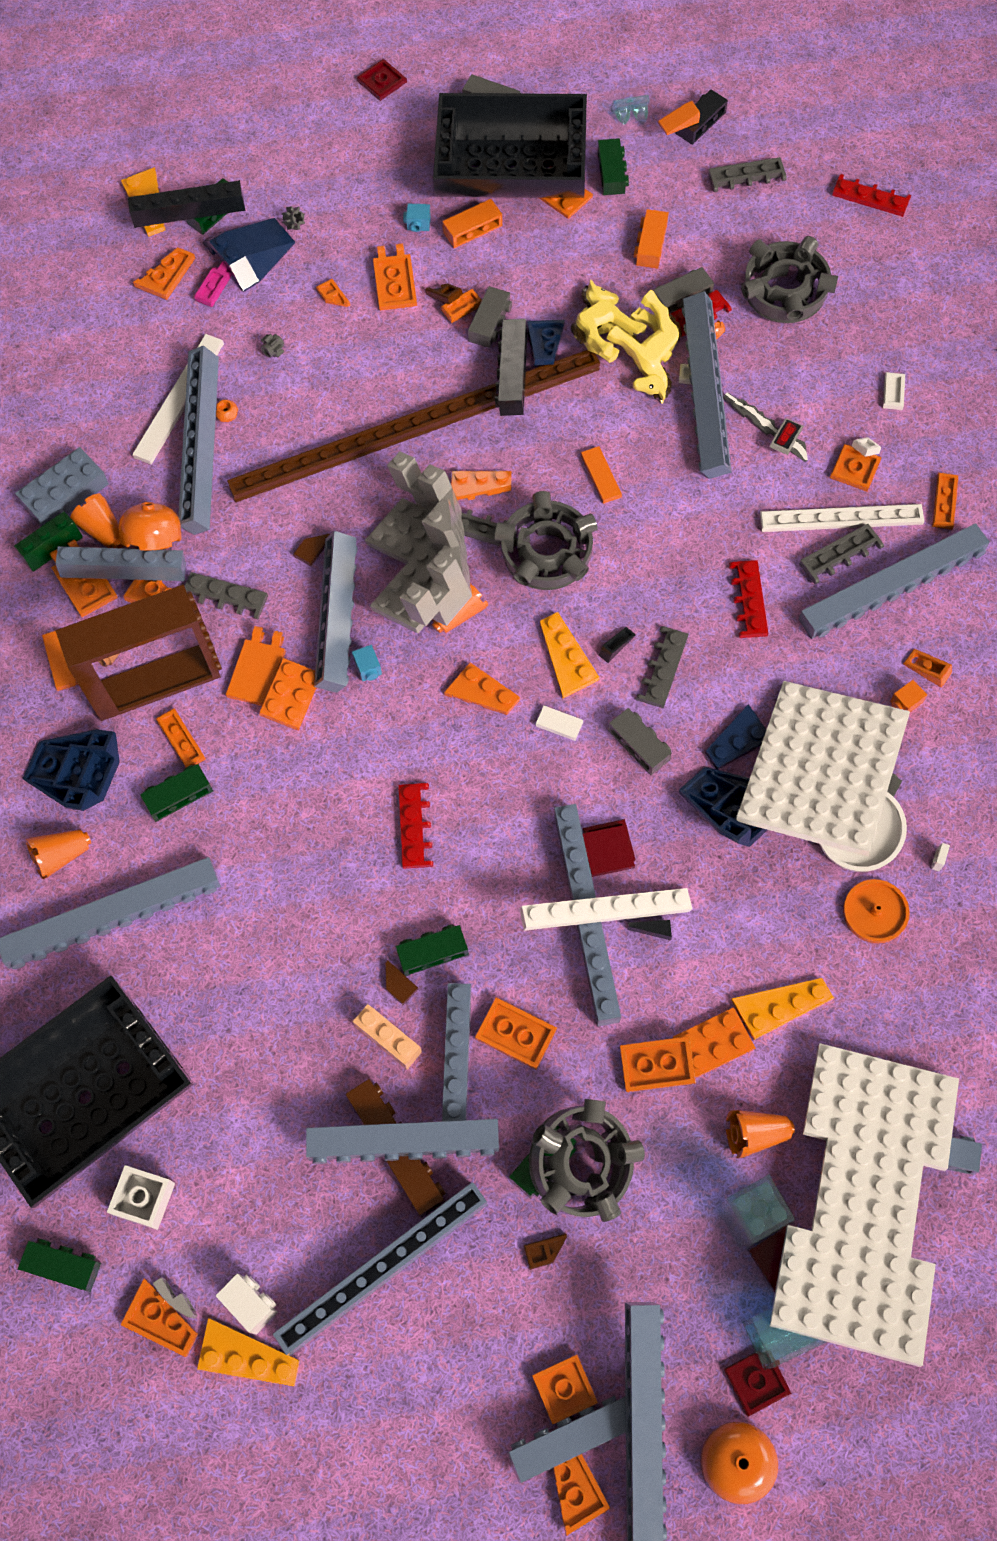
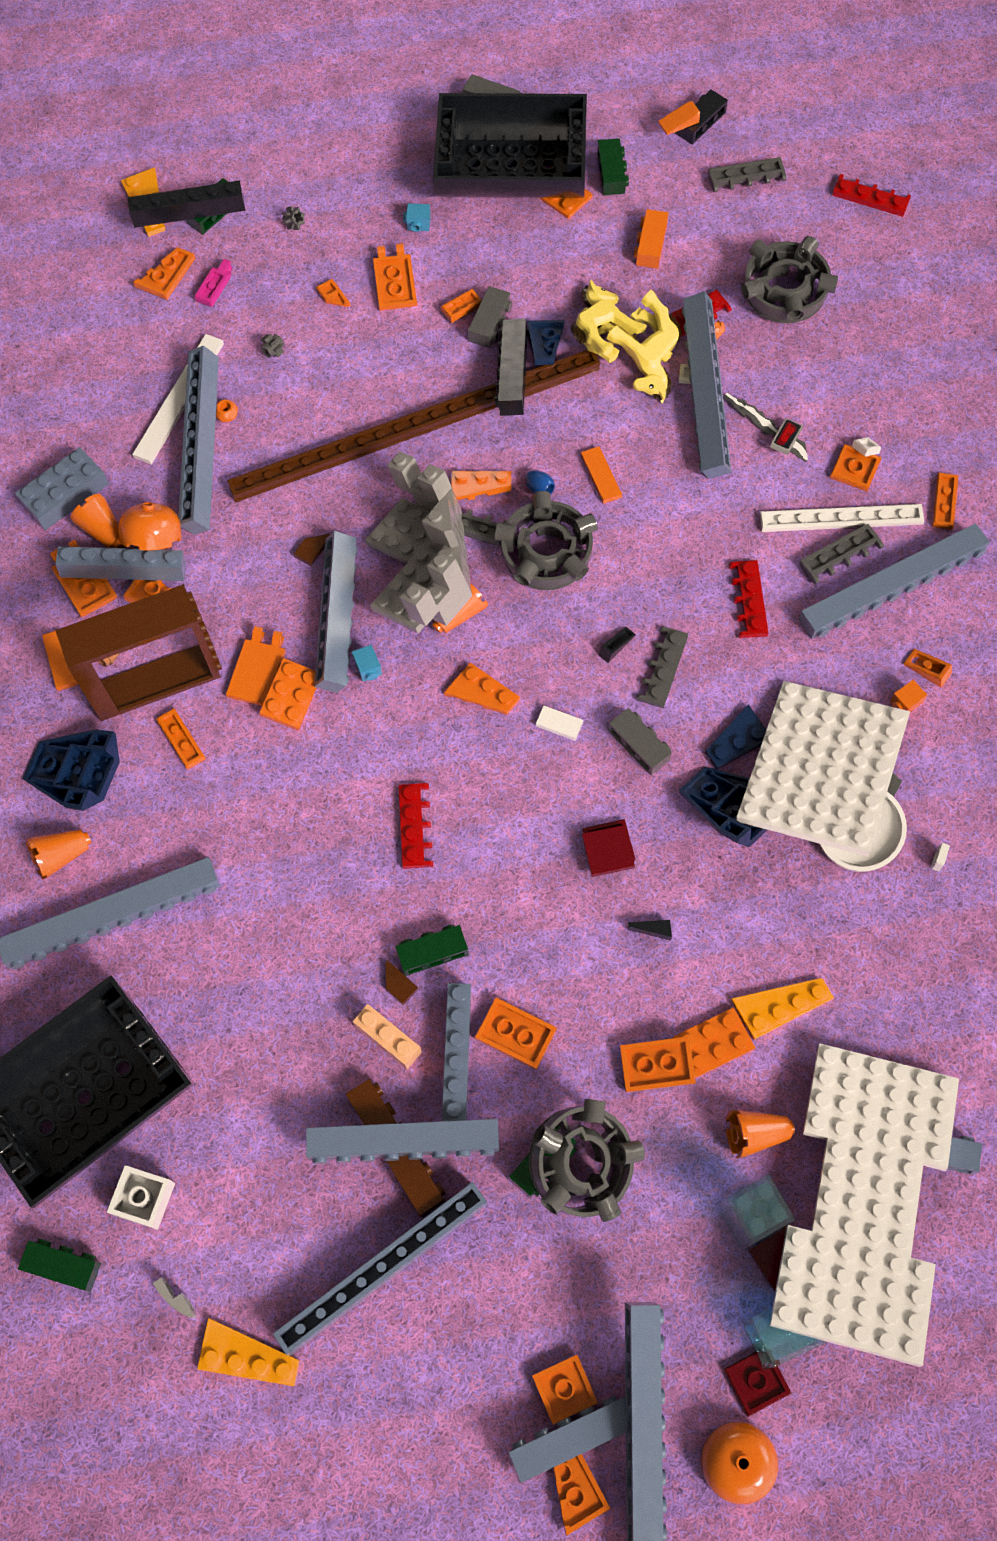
dark green brick [14,511,83,572] -> none
orange wing [121,1278,198,1357] -> none
dark green brick [140,764,213,822] -> none
dark grey hinge [185,572,268,620] -> none
dark blue wedge [203,218,295,292] -> none
white brick [216,1273,278,1335] -> none
dark red tile [357,59,407,101] -> none
reddish brown tile [425,283,463,305] -> none
orange brick [442,199,502,248] -> none
white plate [519,888,692,931] -> none
reddish brown tile [523,1233,567,1270] -> none
light orange wing [540,612,599,698] -> none
sand blue brick [554,804,621,1027] -> none
clear light blue tile [611,95,650,125] -> none
dark grey brick [653,267,714,315] -> none
orange piece [843,879,910,944] -> none
white tile [883,372,905,410] -> none
none -> blue animal [524,470,555,495]

